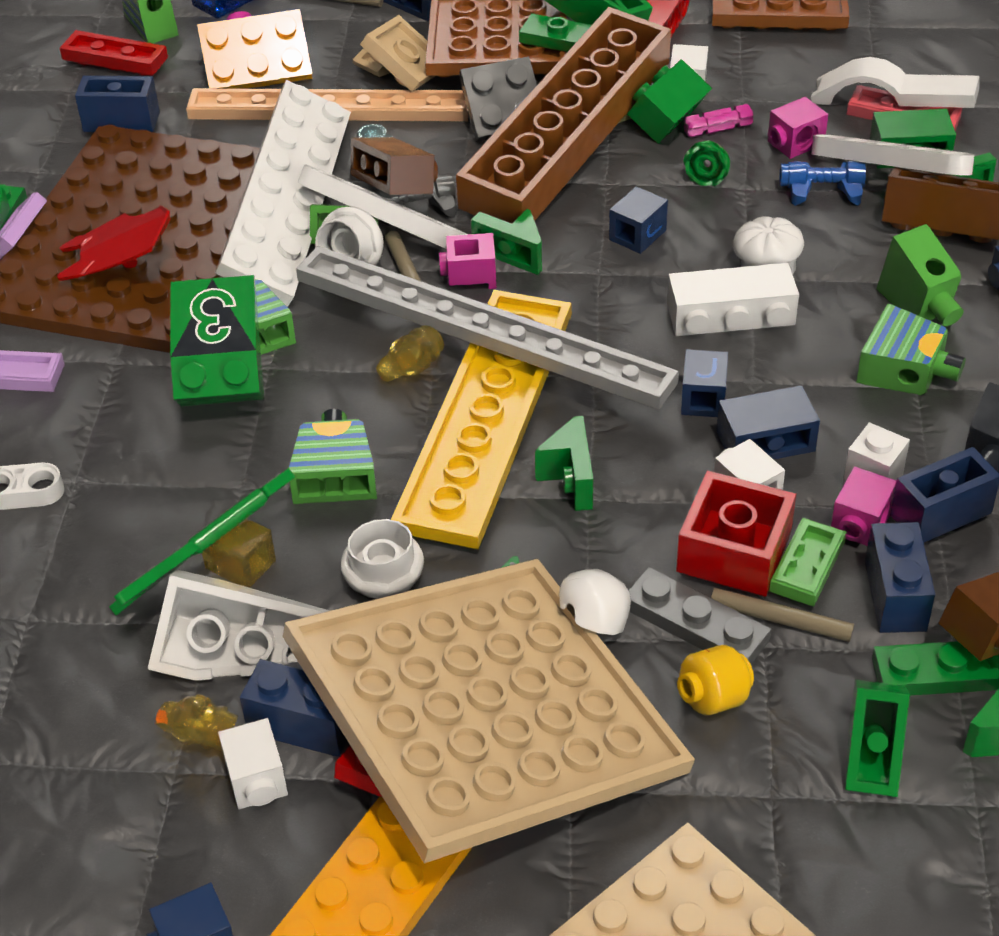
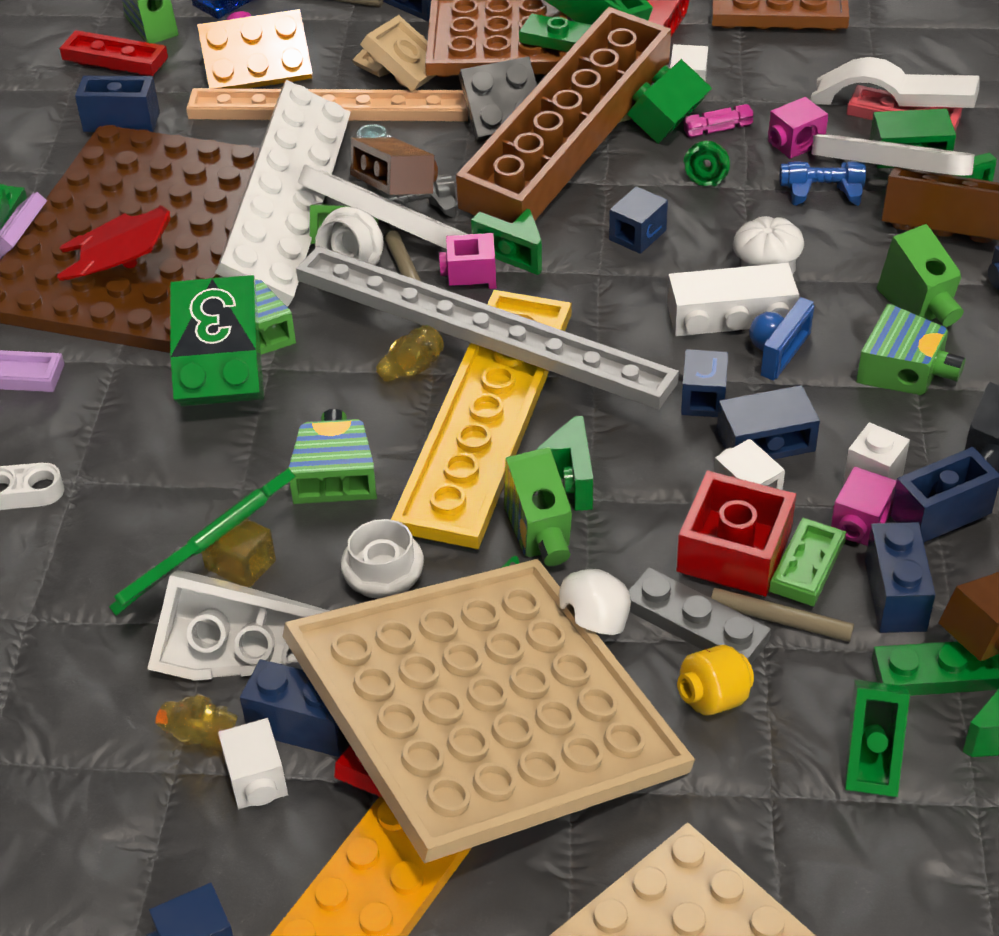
none -> bright green torso [504,447,572,566]
none -> blue tile [749,297,815,381]

